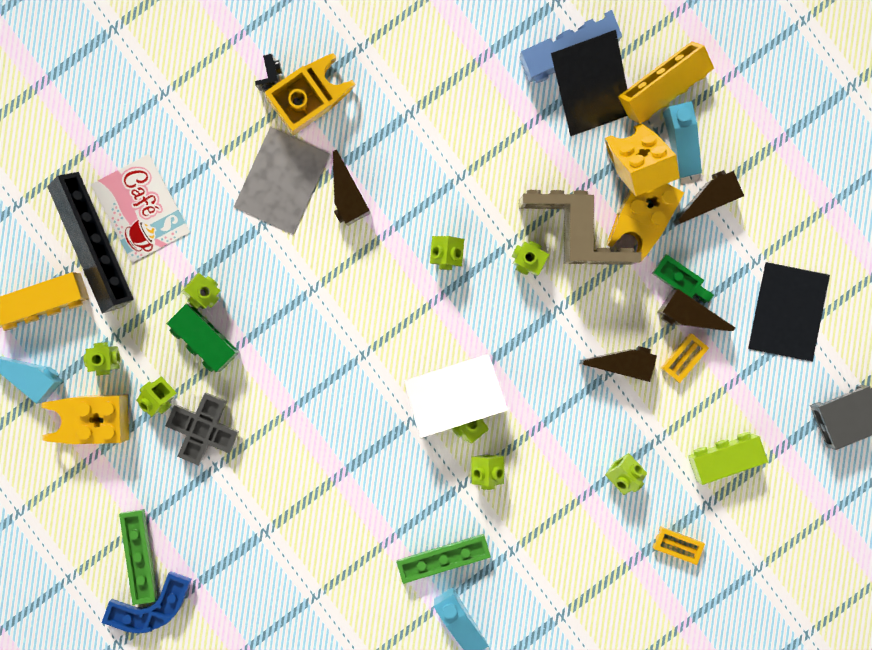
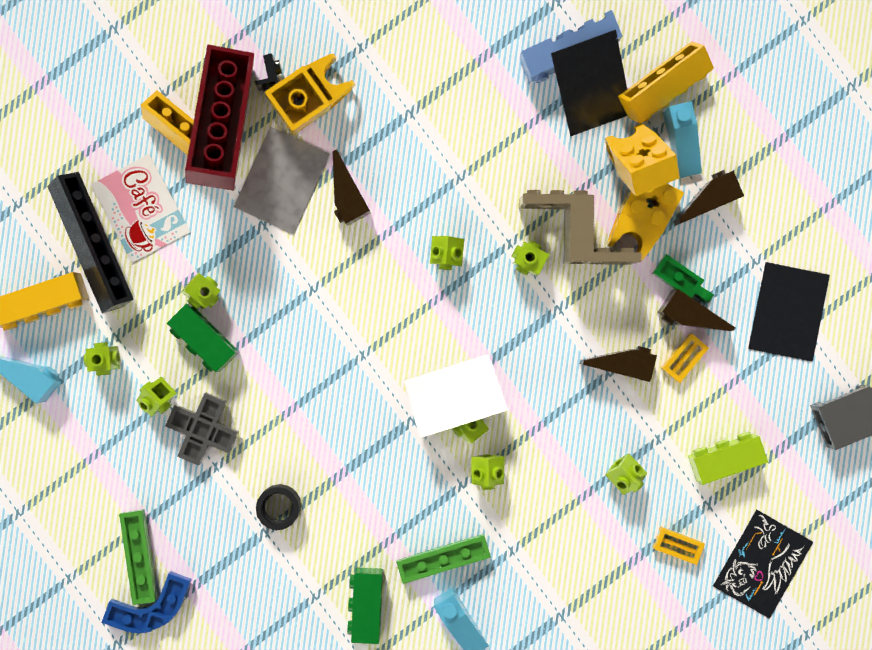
yellow brick [41,394,129,444] -> none
none -> yellow brick [141,90,194,155]
none -> dark red brick [185,44,255,191]
none -> black tyre [255,484,302,531]
none -> green brick [347,567,383,644]
none -> black sticker [713,509,813,619]

